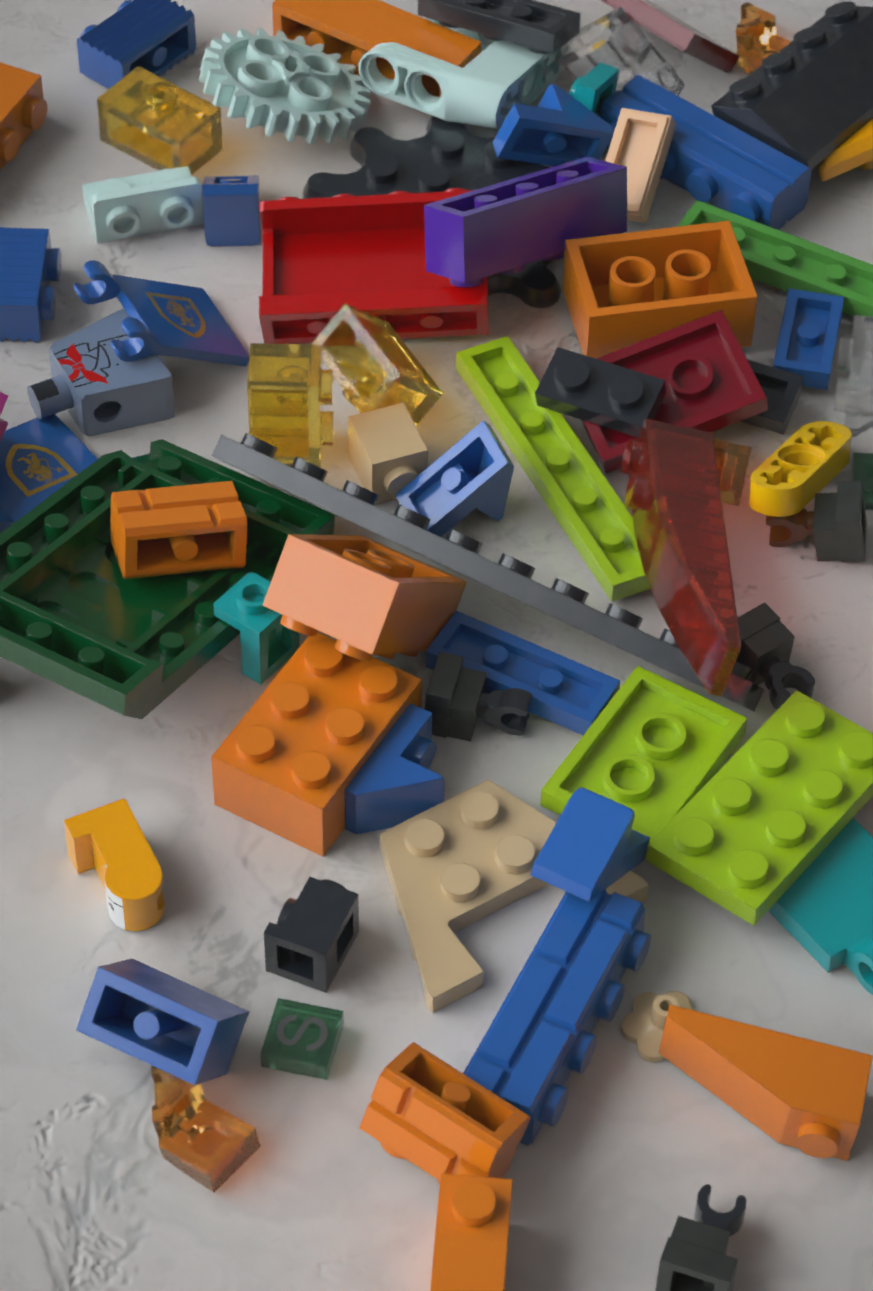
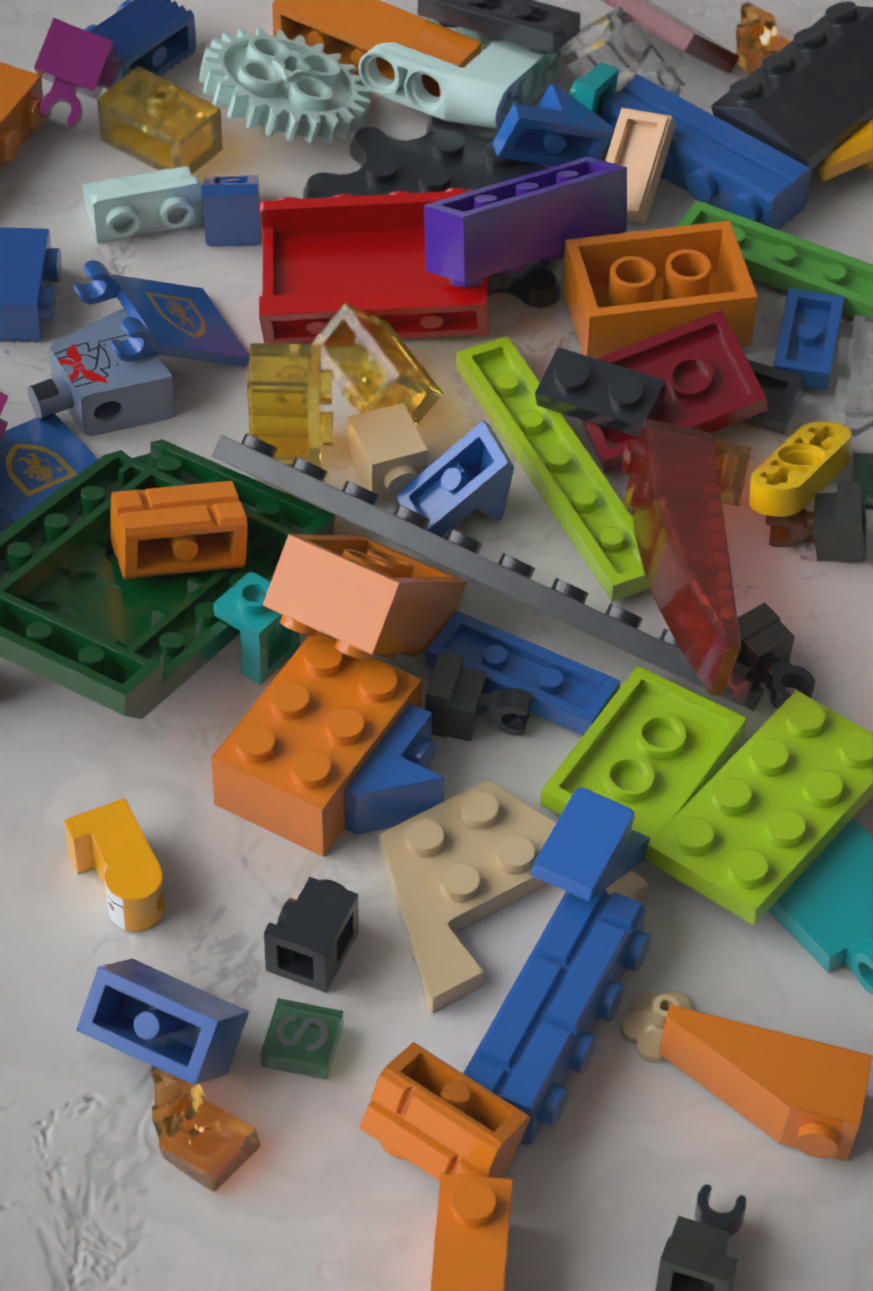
none -> magenta brick [34,18,122,129]

